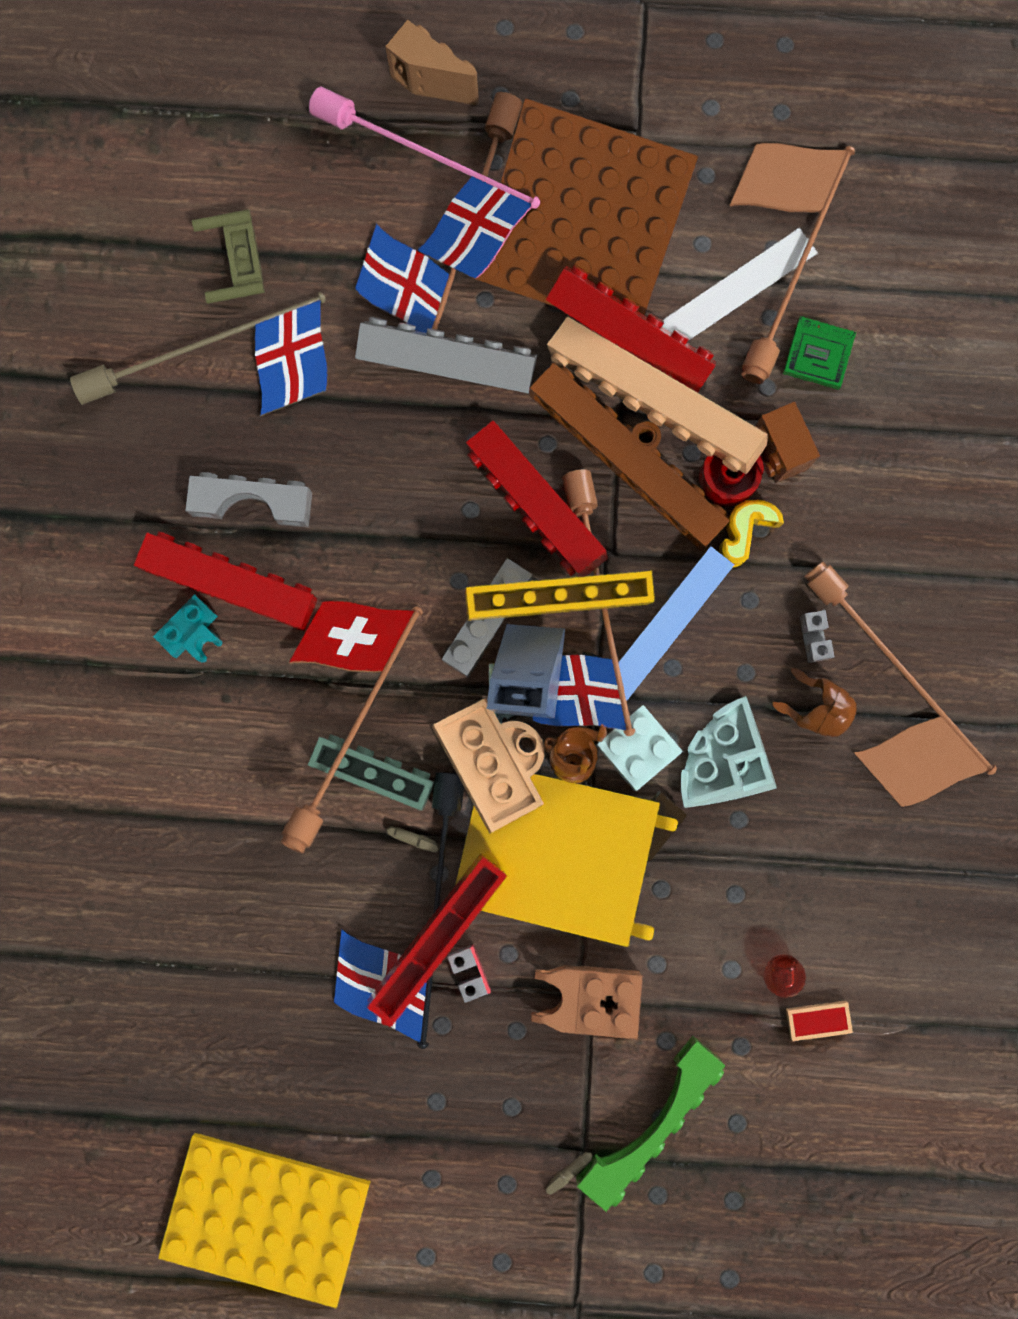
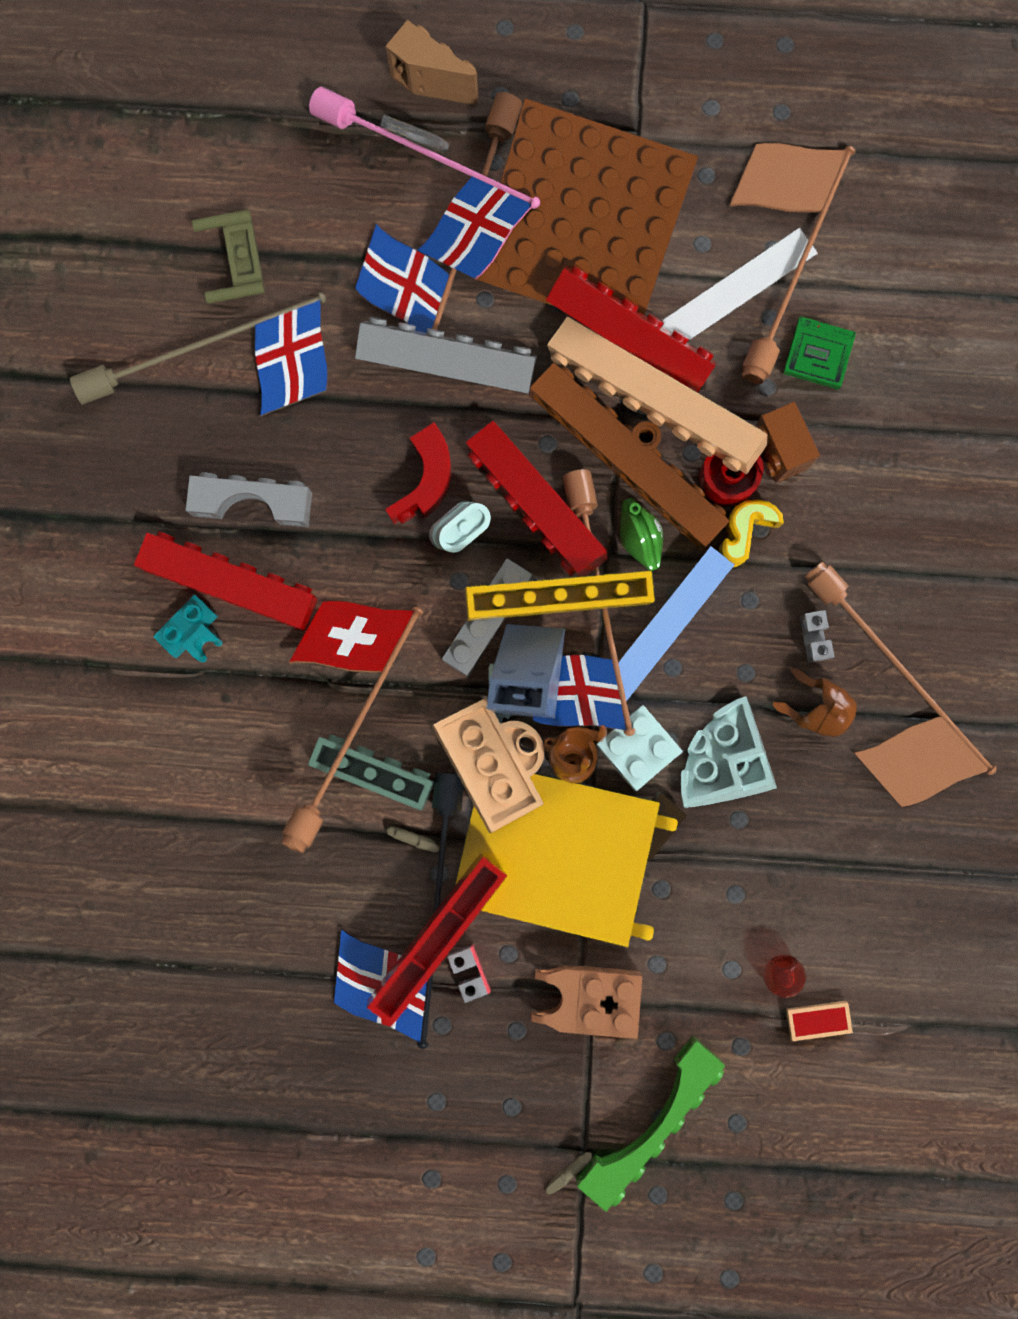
yellow plate [158,1133,371,1308] -> none
none -> clear tile [380,115,449,154]
none -> red arch [385,422,452,524]
none -> light aqua brick [429,501,491,553]
none -> bright green hat [619,498,664,572]

